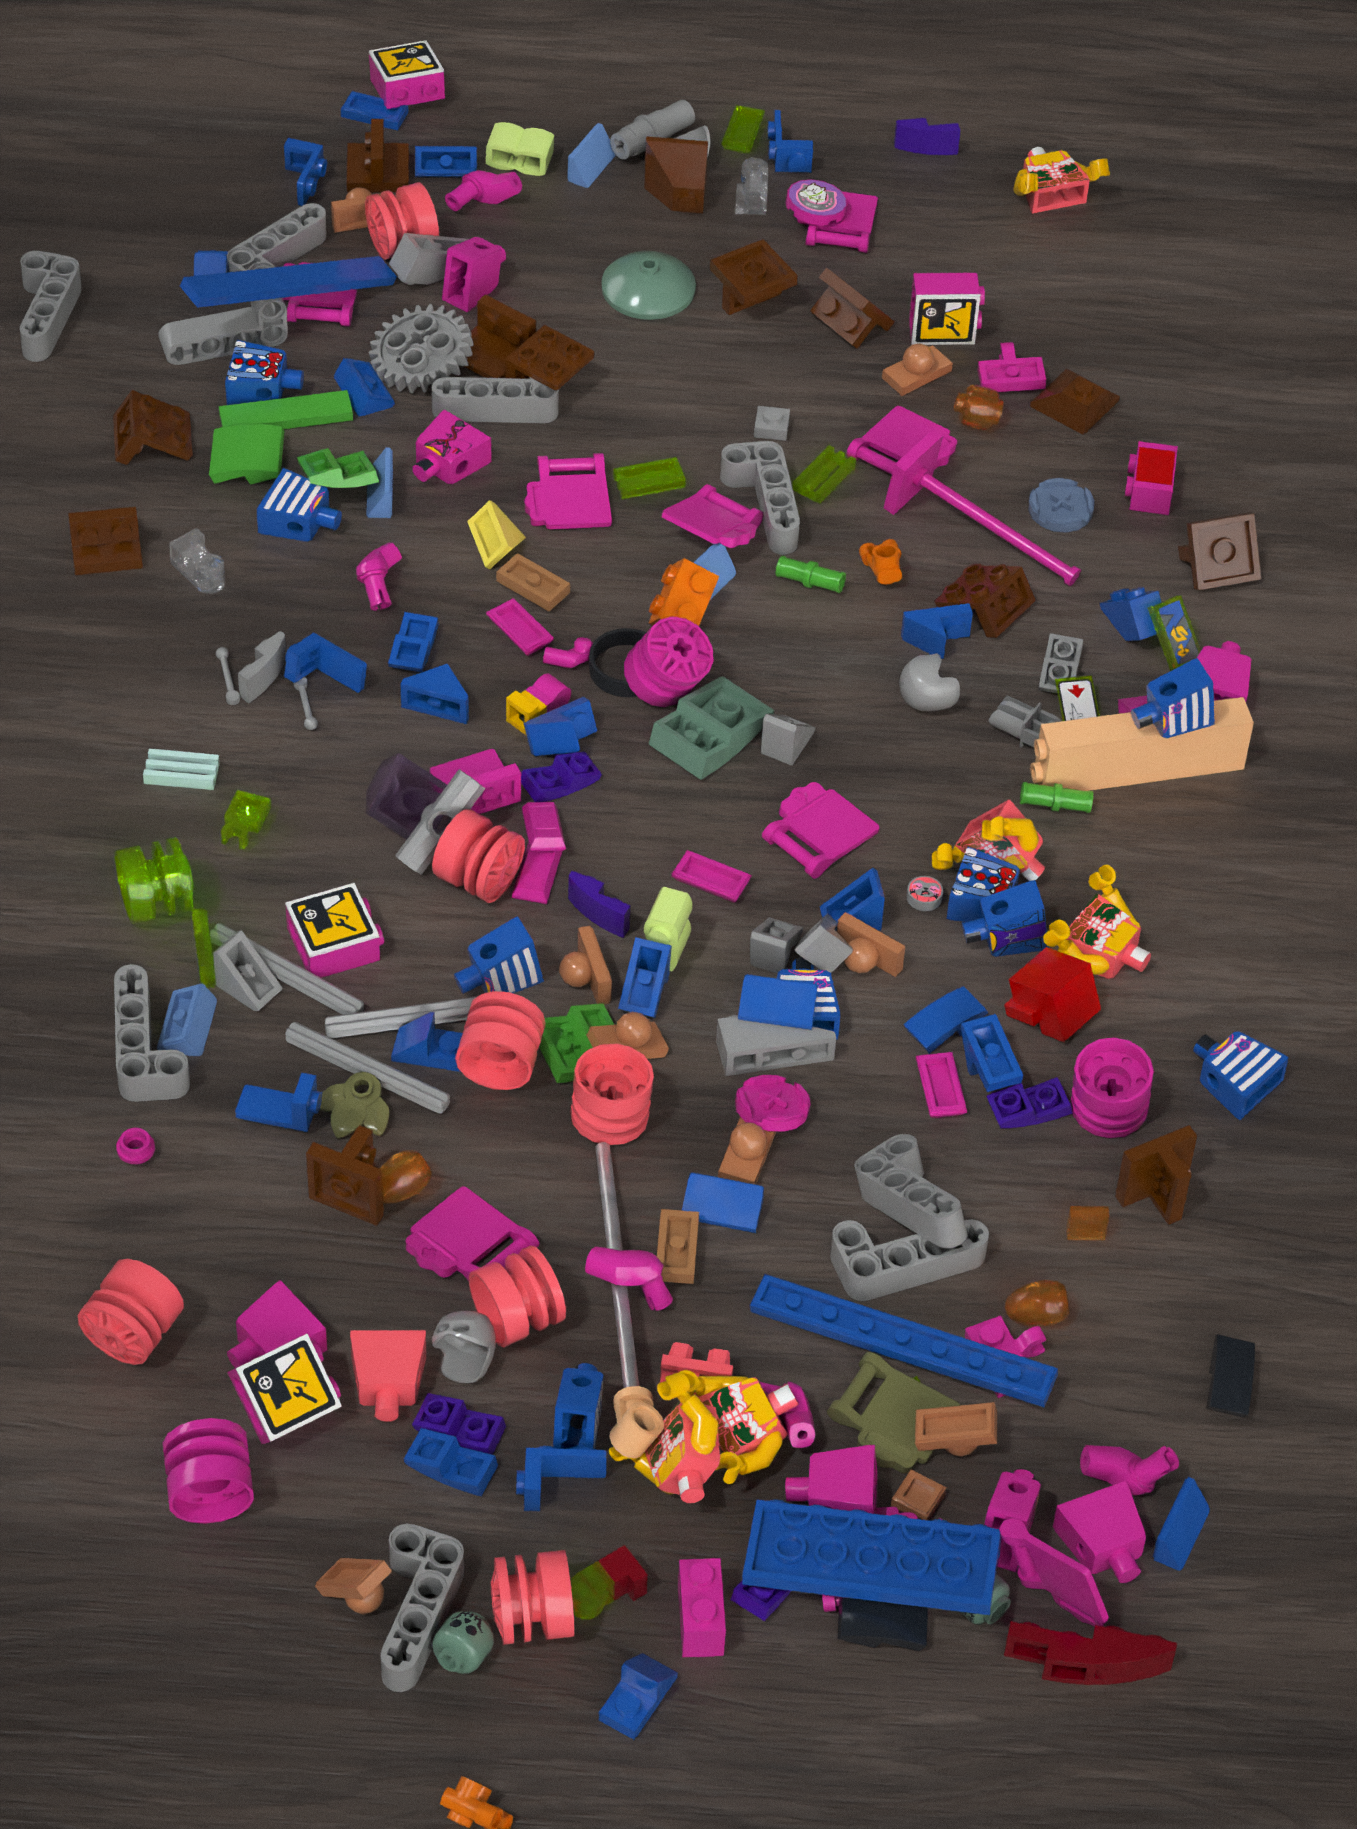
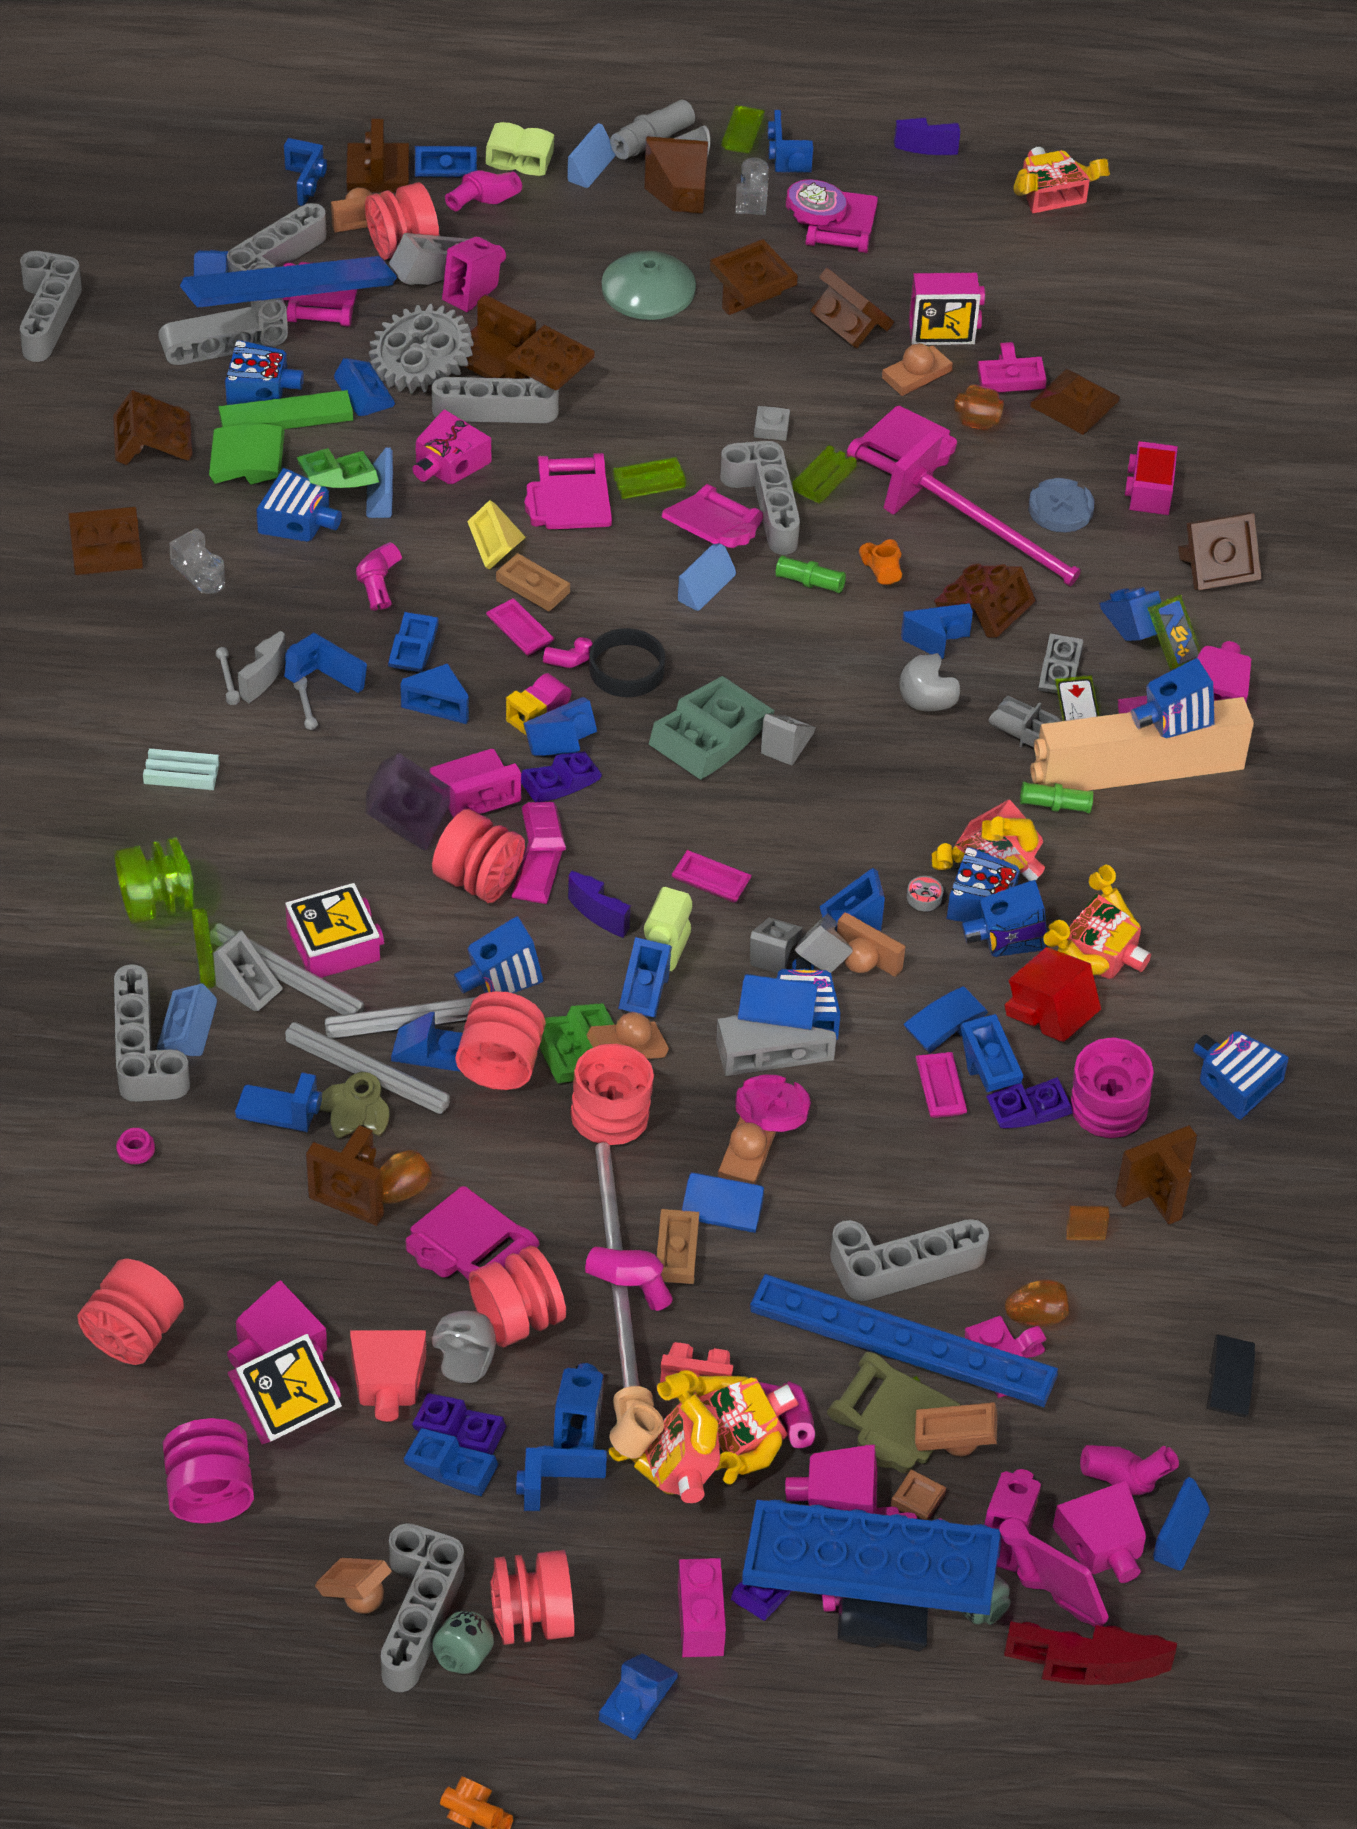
clear neon green plate [221,790,271,849] -> none
blue tile [341,91,408,131] -> none
piece [369,40,445,109] -> none
light grey piece [395,769,485,875] -> none
nougat tile [559,926,612,1005] -> none
leg [570,1545,648,1619] -> none
dark pink wheel [624,616,713,707] -> none
orange bracket [649,558,719,626] -> none
dark pink piece [762,782,880,879] -> none
light grey beam [854,1134,968,1248] -> none

